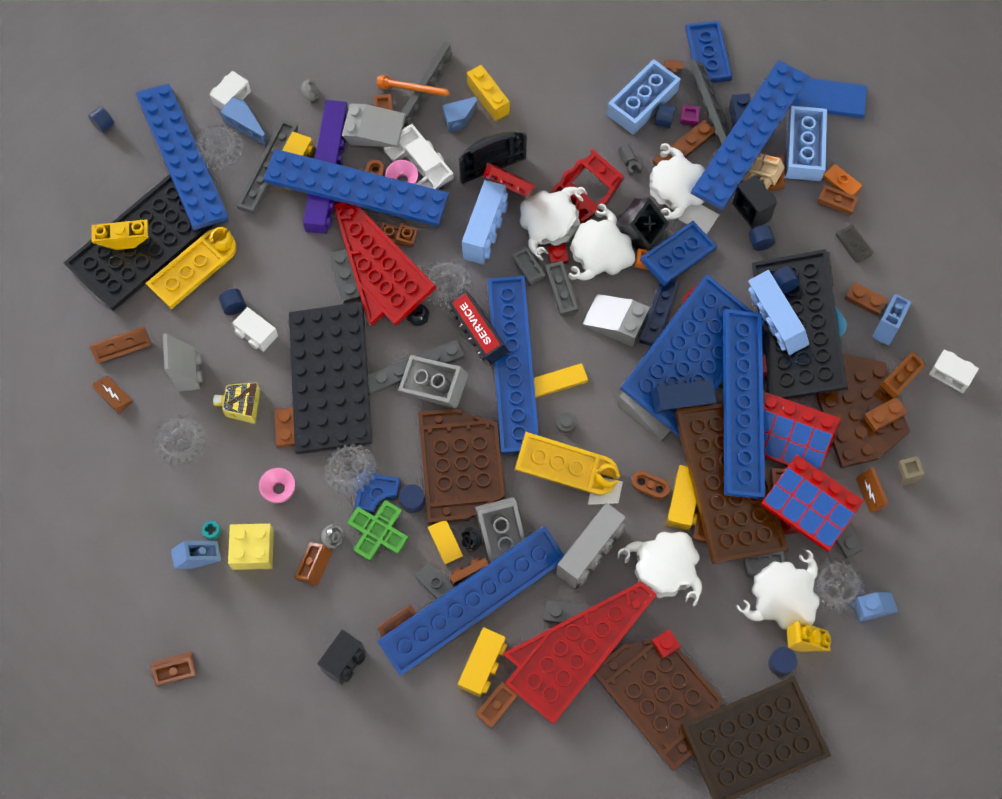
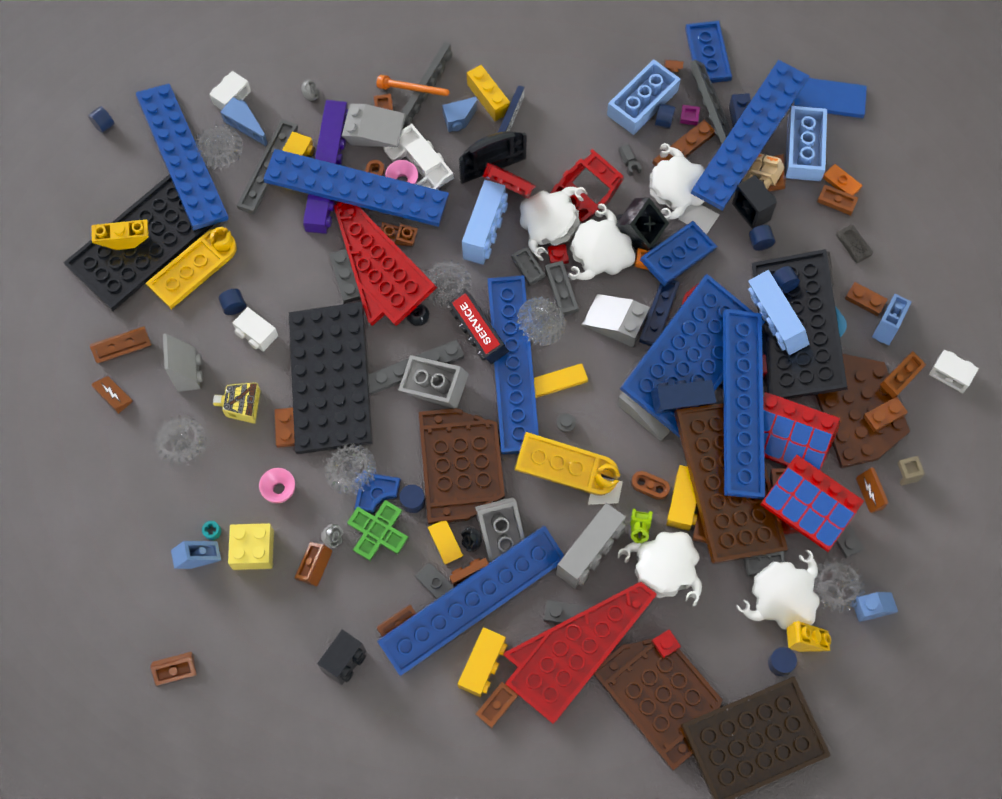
none -> dark blue tile [498,85,525,133]
none -> clear gear [516,296,567,347]
none -> lime connector [630,508,653,543]

